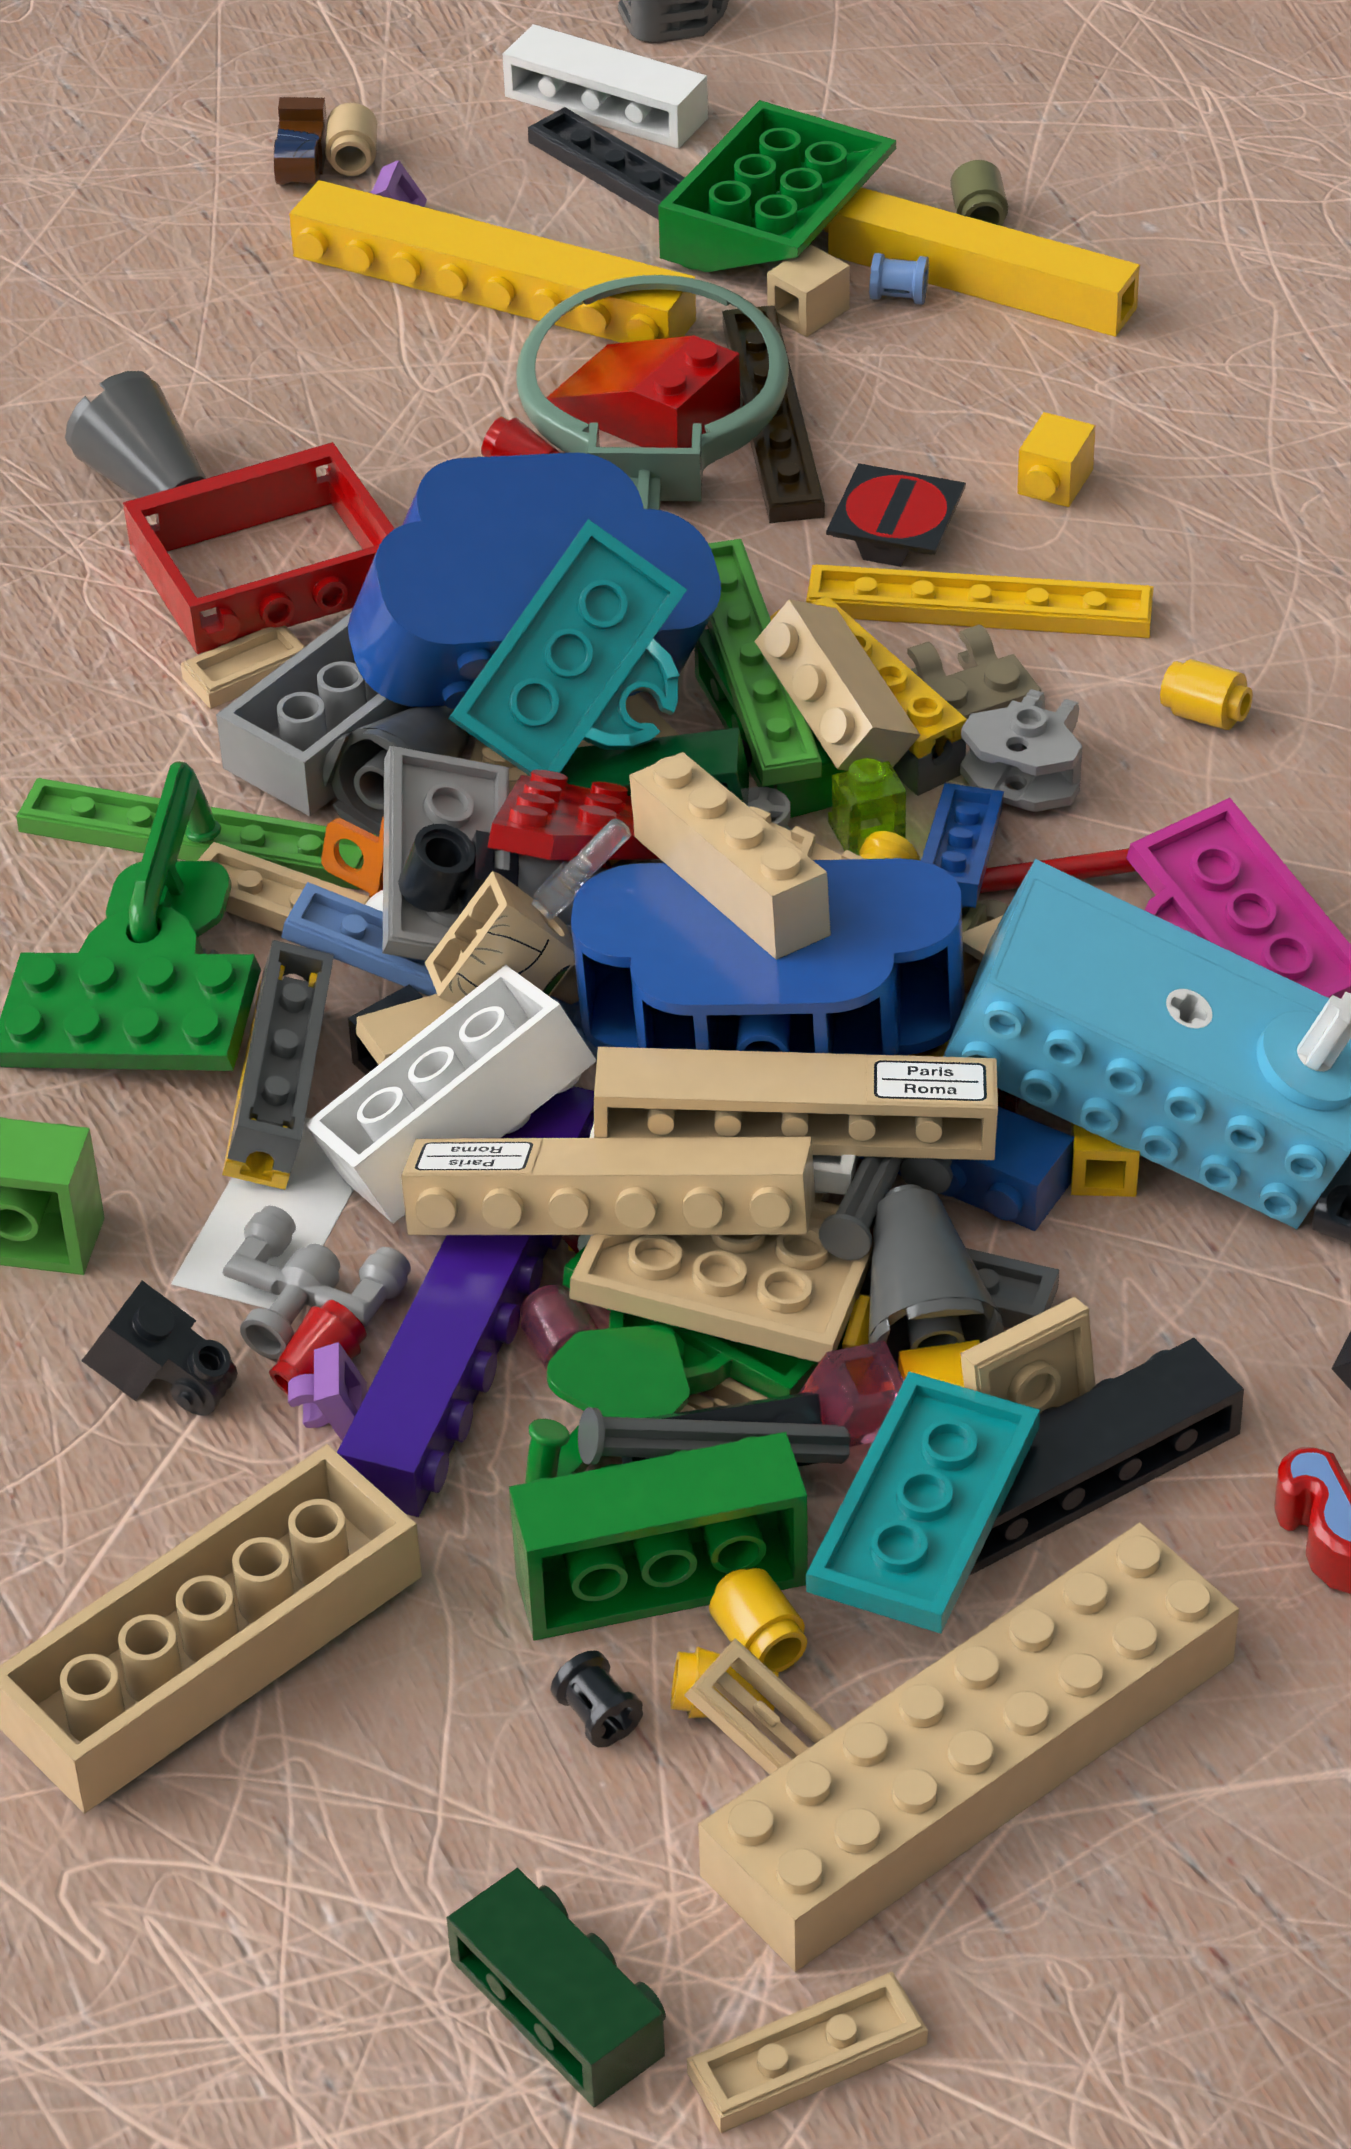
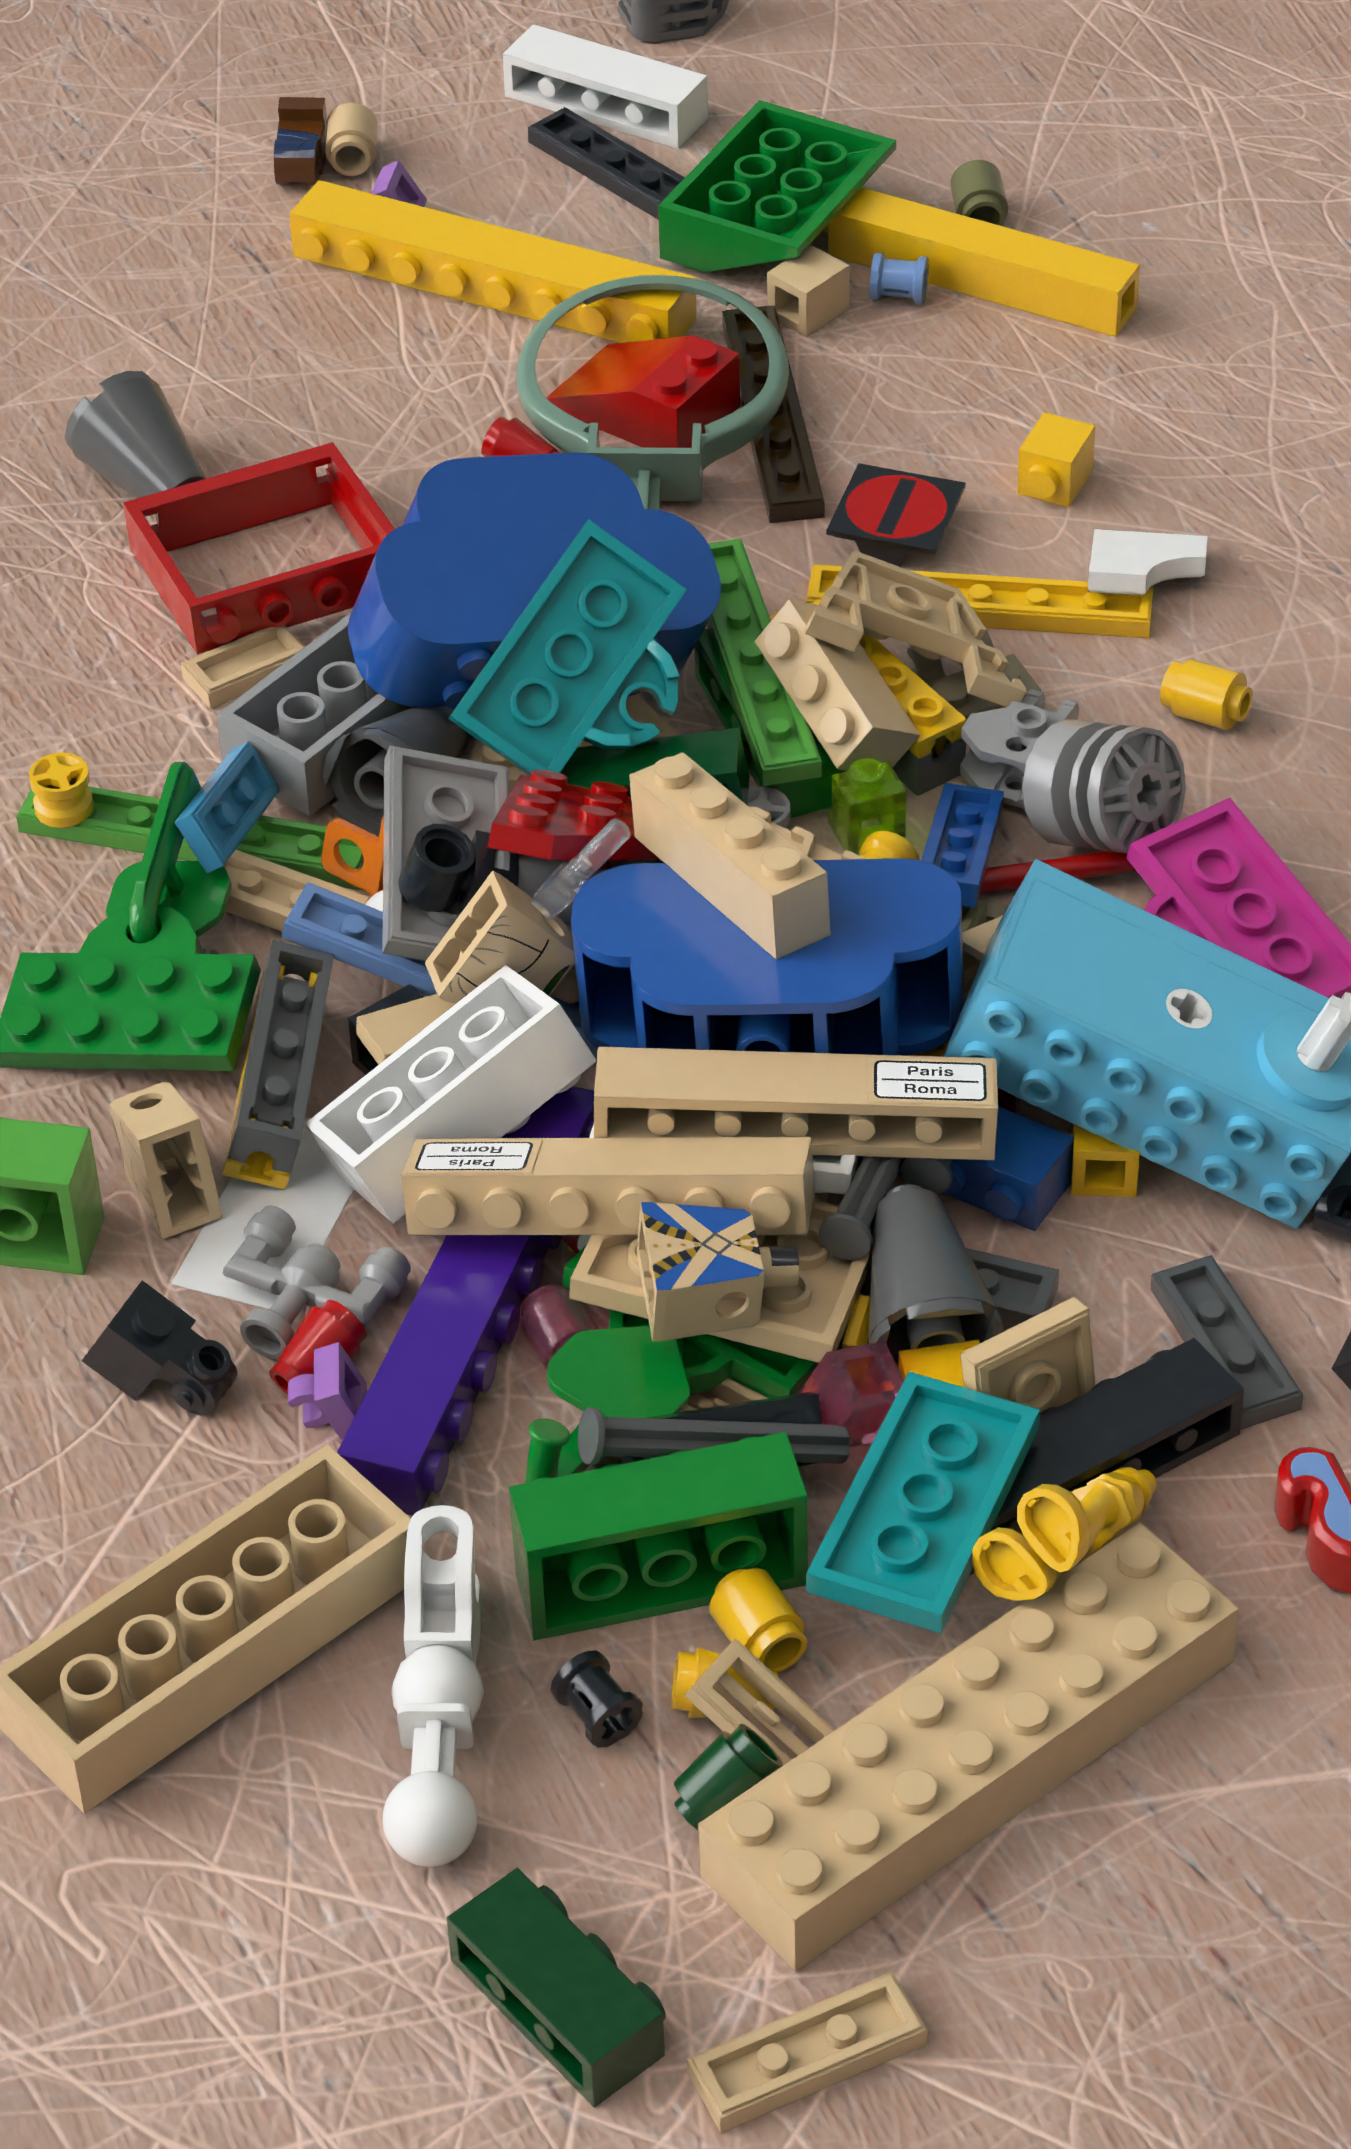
none -> yellow wheel [29,752,94,828]
none -> tan torso [109,1082,223,1240]
none -> dark azure tile [174,741,279,873]
none -> white piece [383,1505,484,1867]
none -> tan torso [637,1202,799,1341]
none -> dark green brick [674,1724,783,1831]
none -> tan wing [804,550,1026,707]
none -> yellow piece [972,1467,1157,1601]
none -> light grey wheel [1022,719,1186,854]
none -> white tile [1088,529,1208,595]
none -> dark grey tile [1150,1255,1303,1430]

